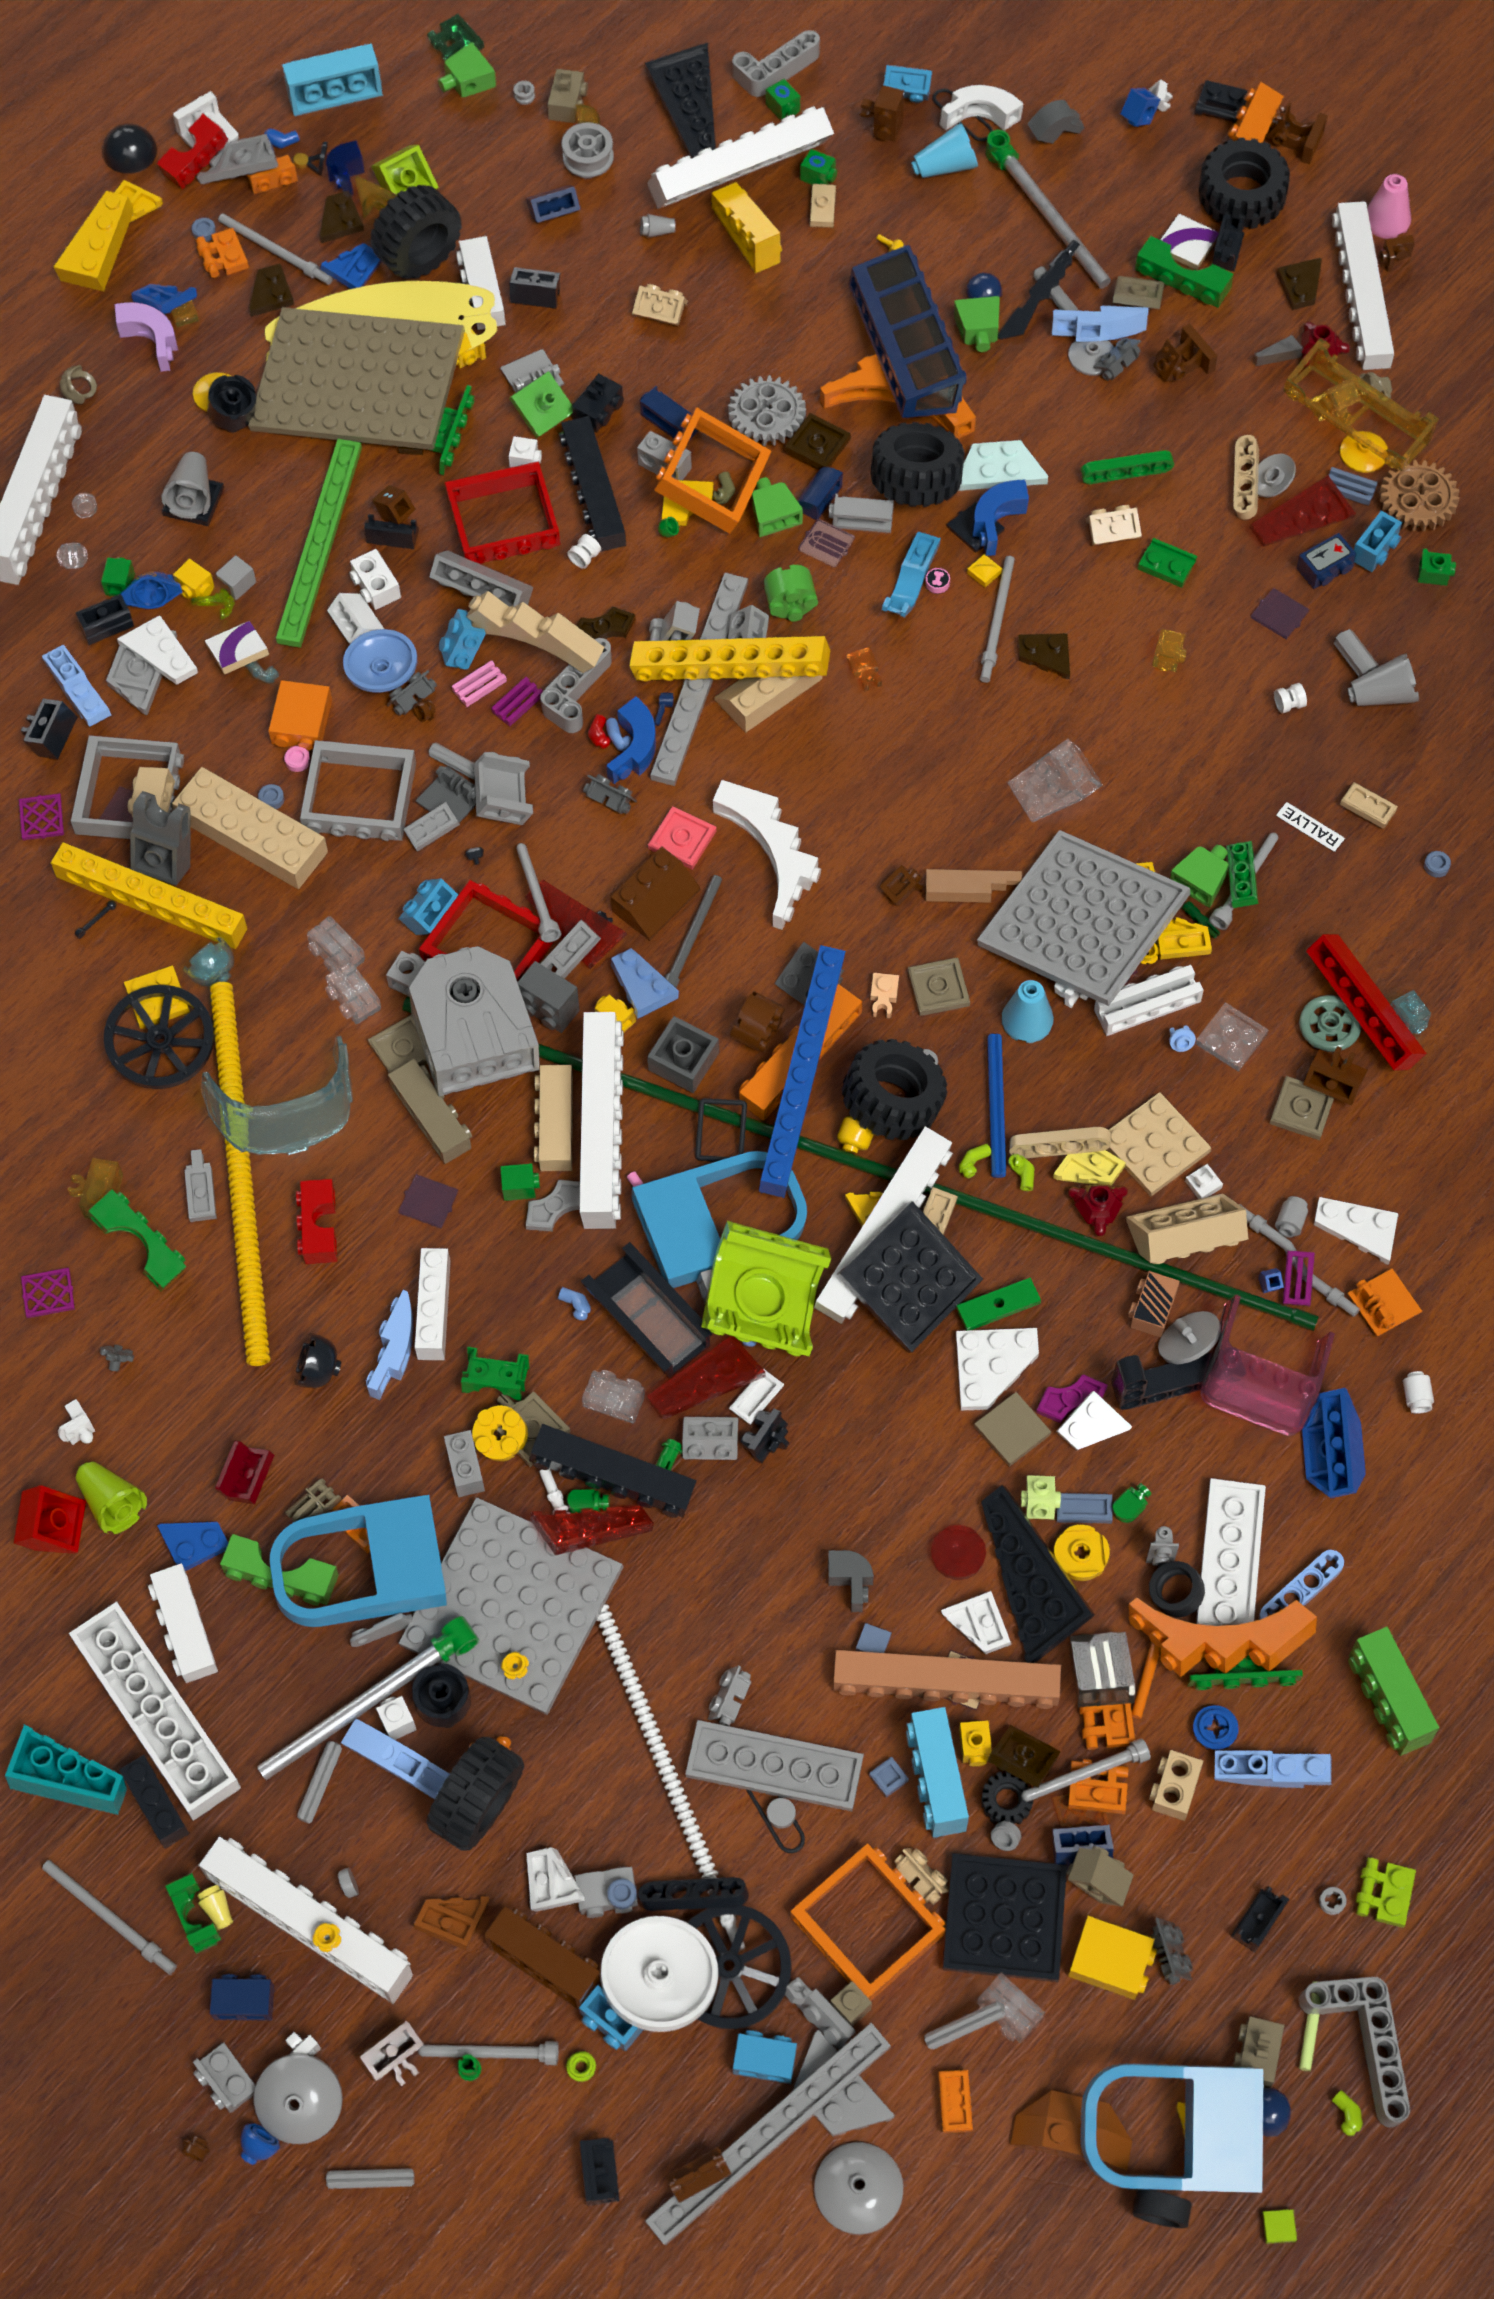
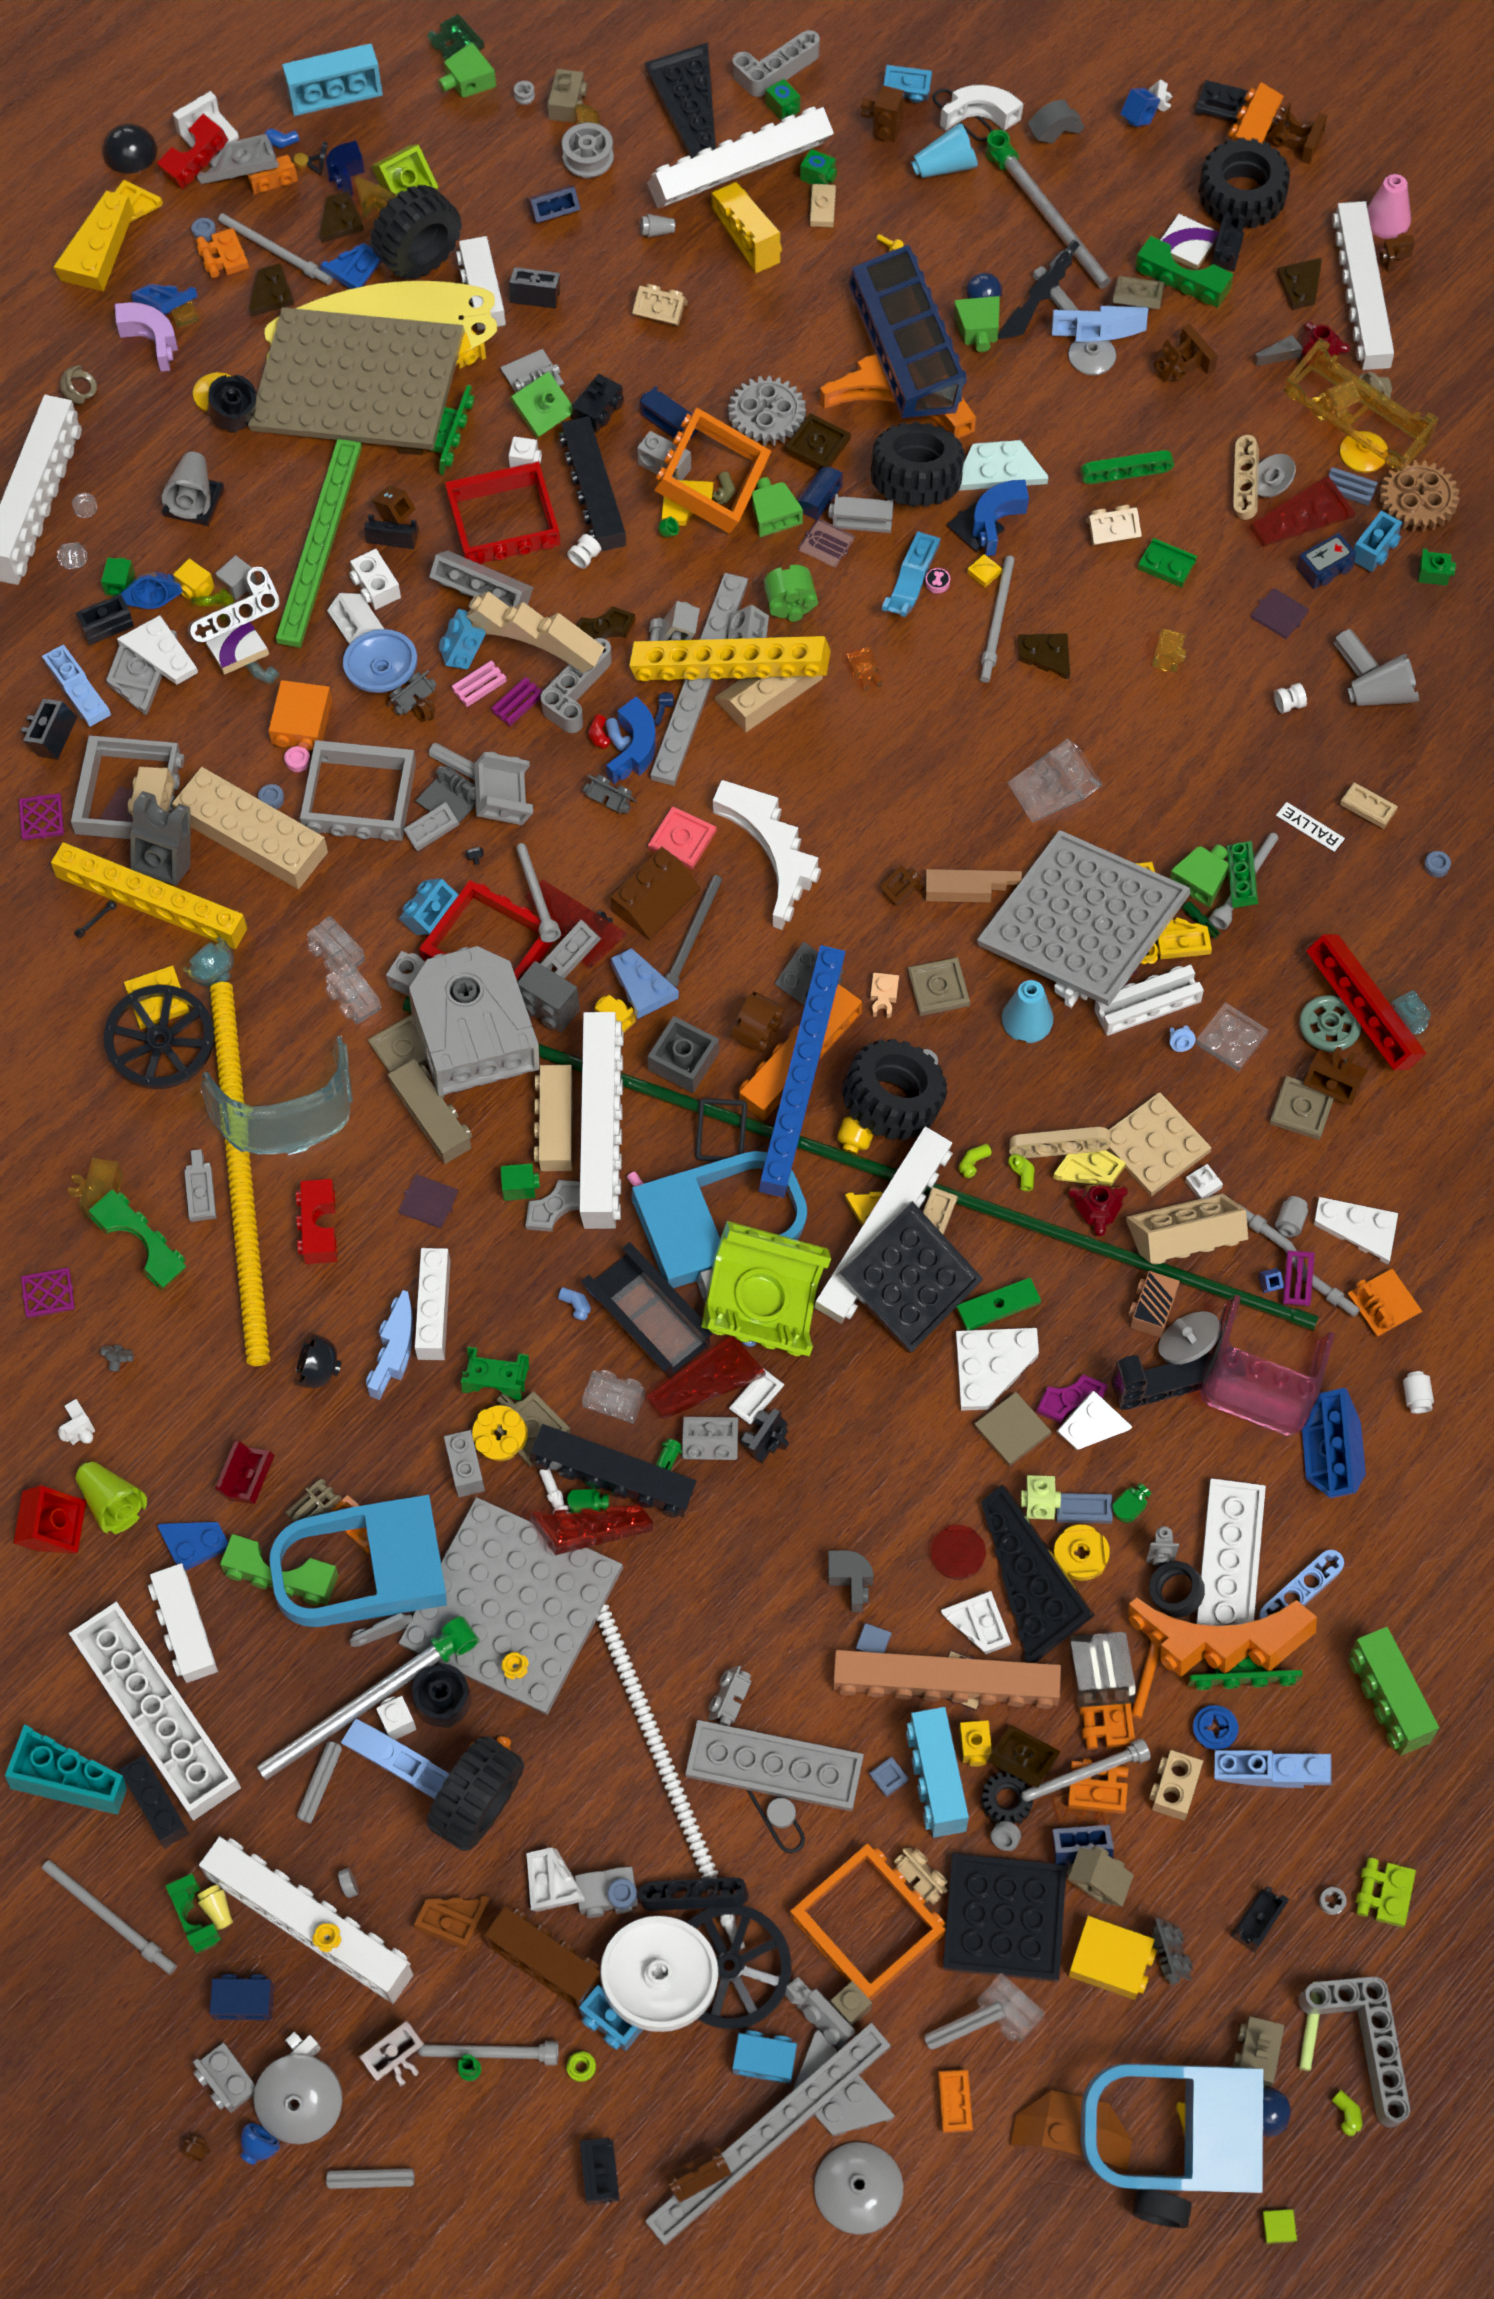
blue axle [987,1034,1006,1178] -> none
dark grey hinge [1093,338,1141,381] -> none
none -> beam [187,567,279,642]

